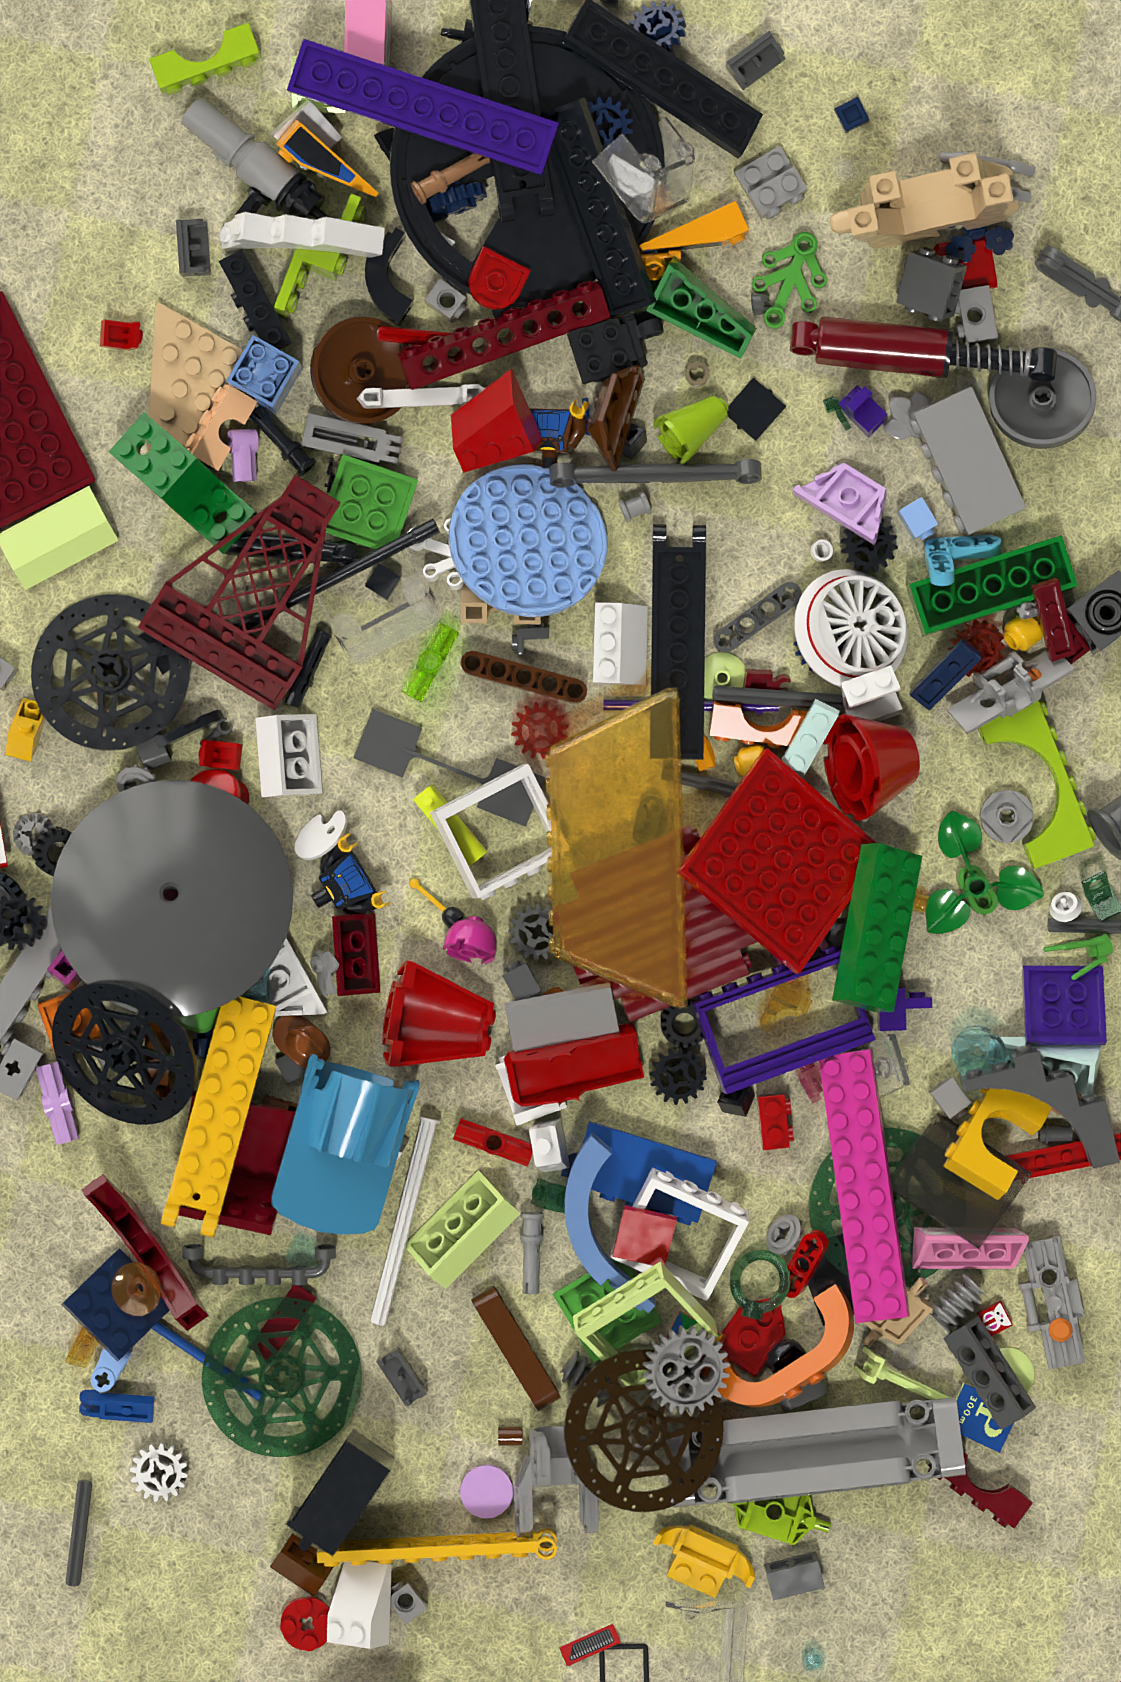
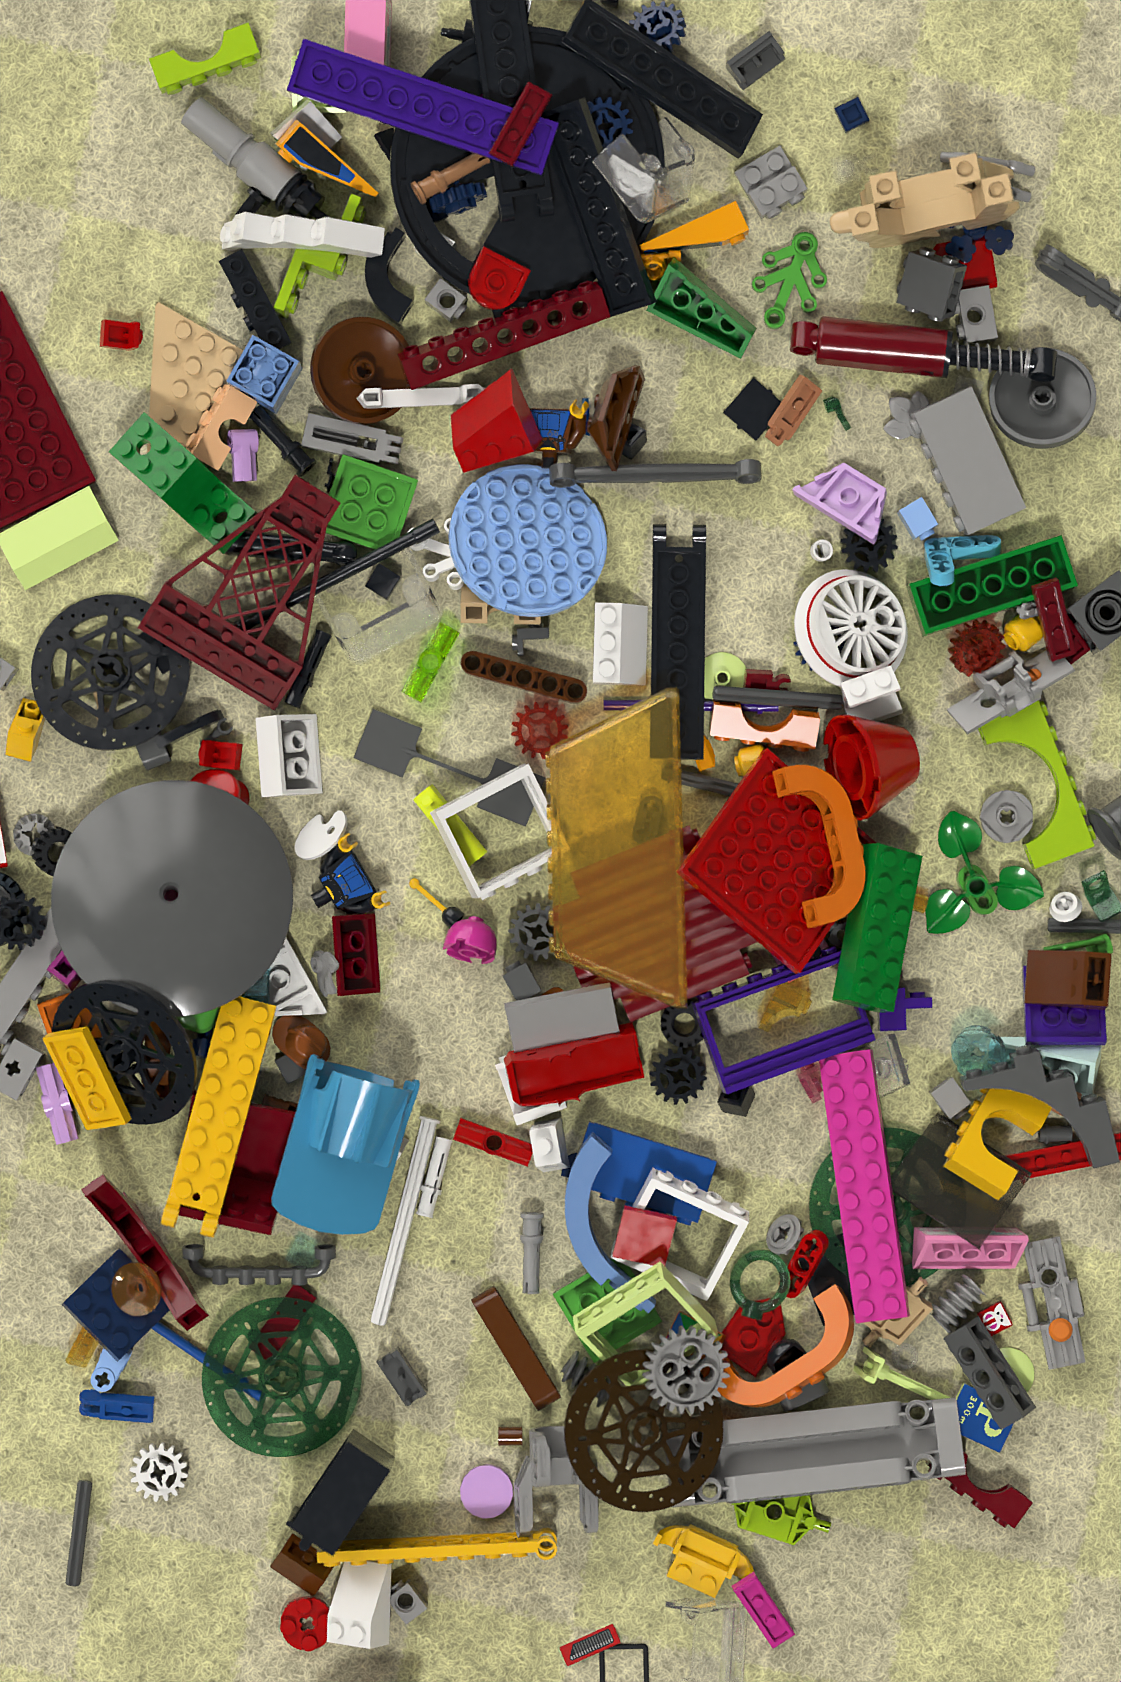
light grey gear [116,764,156,792] -> none
dark grey hinge [176,219,211,277] -> none
red axle [377,326,452,345] -> none
red cone [382,960,496,1067] -> none
yellowish green slope [405,1170,521,1289] -> none
clear green bracket [531,1178,567,1214] -> none
black plate [567,311,664,384] -> none
light grey bush [619,492,652,523] -> none
lime cone [653,396,729,464] -> none
dark tan bush [685,362,709,387] -> none
dark grey beam [713,582,802,653] -> none
dark grey hinge [751,294,770,316] -> none
red brick [756,1093,794,1150] -> none
dark grey hinge [764,1551,825,1601] -> none
light aqua plate [781,699,839,778] -> none
clear light blue hinge [802,1648,825,1671] -> none
dark purple brick [839,385,887,438] -> none
dark blue tile [909,638,982,711] -> none
none -> yellow plate [42,1026,132,1130]
none -> white pin [416,1136,453,1218]
none -> dark red tile [489,82,552,167]
none -> dark pink tile [731,1572,795,1649]
none -> nougat hinge [765,375,822,446]
none -> orange arch [772,765,865,928]
none -> reddish brown slope [1024,950,1112,1010]

